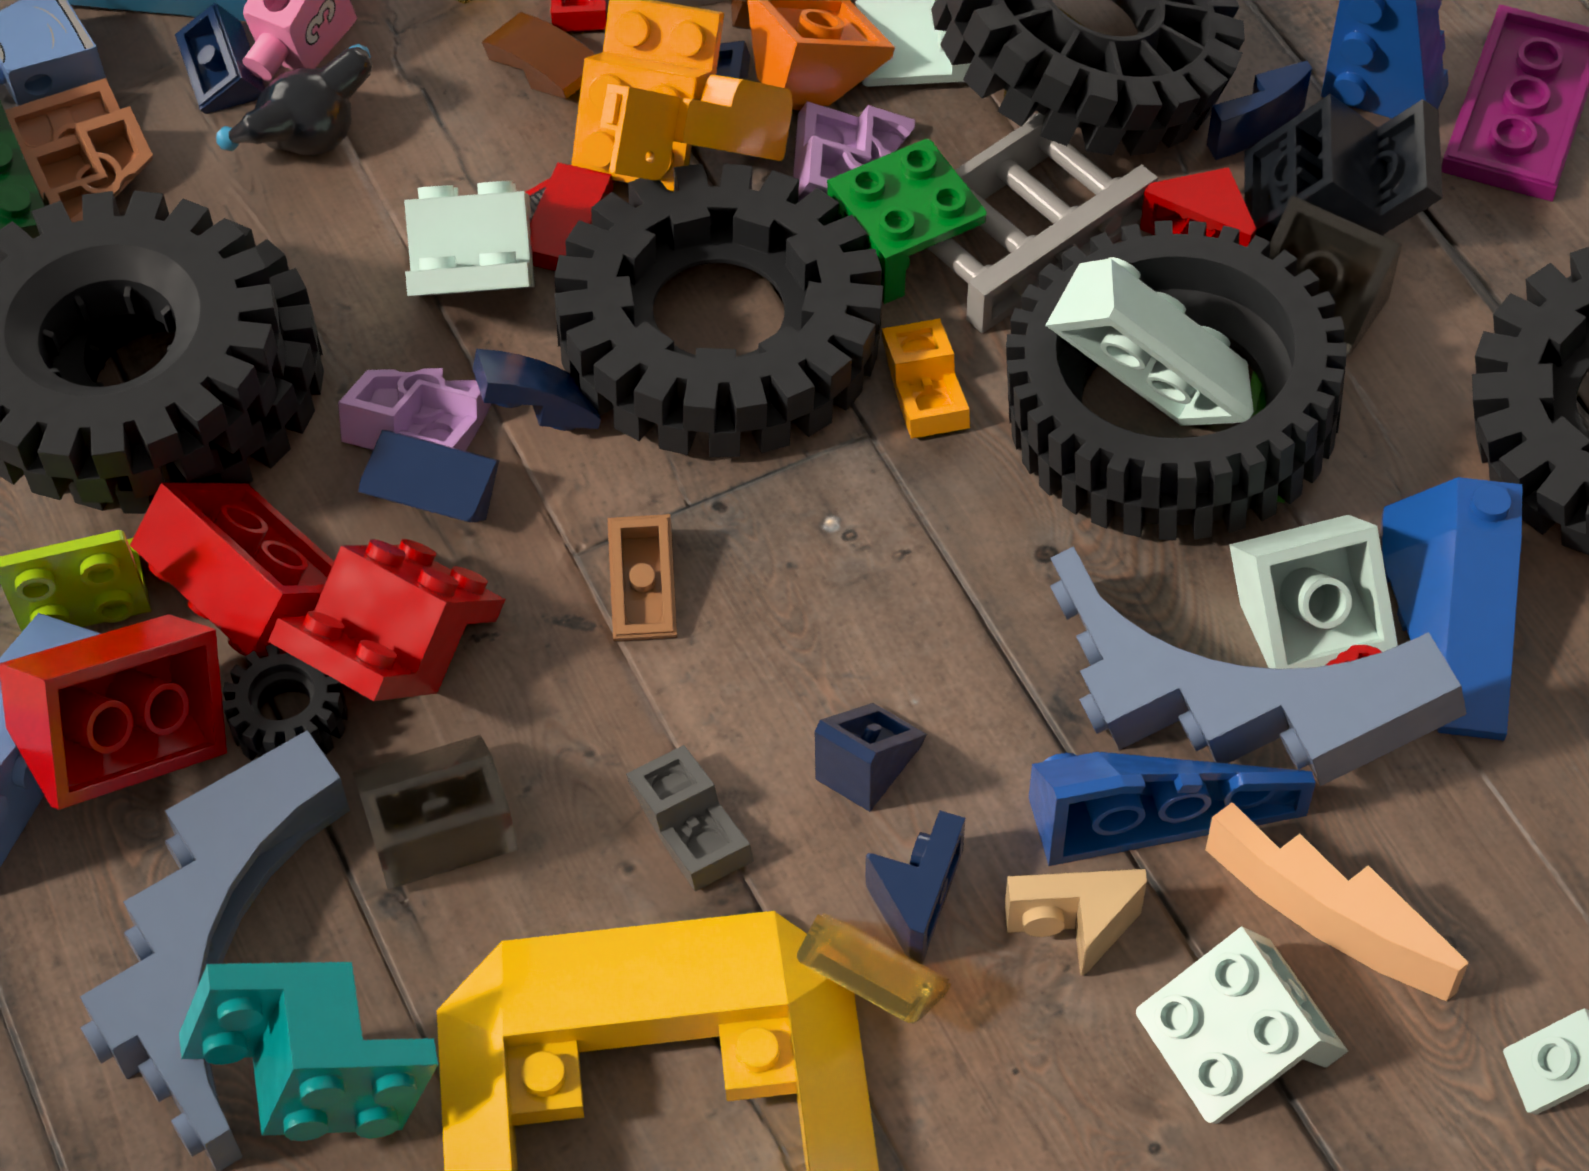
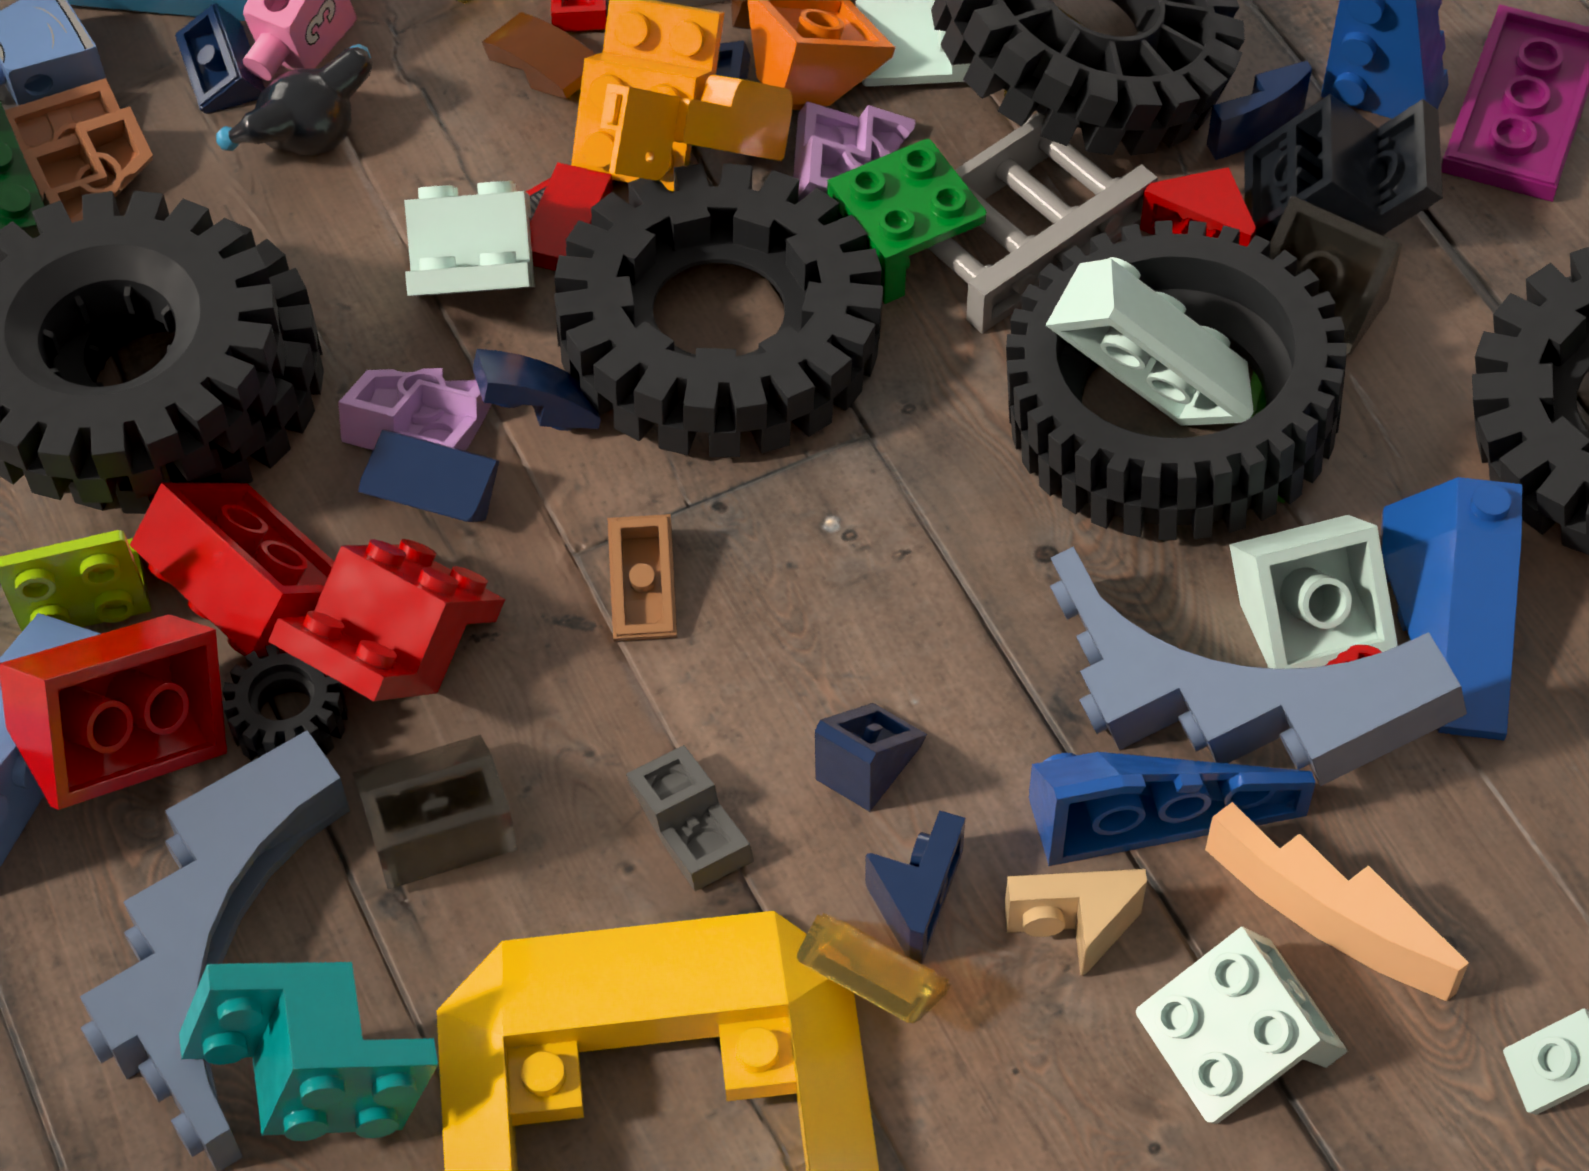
light orange slope [882,318,970,439] -> none

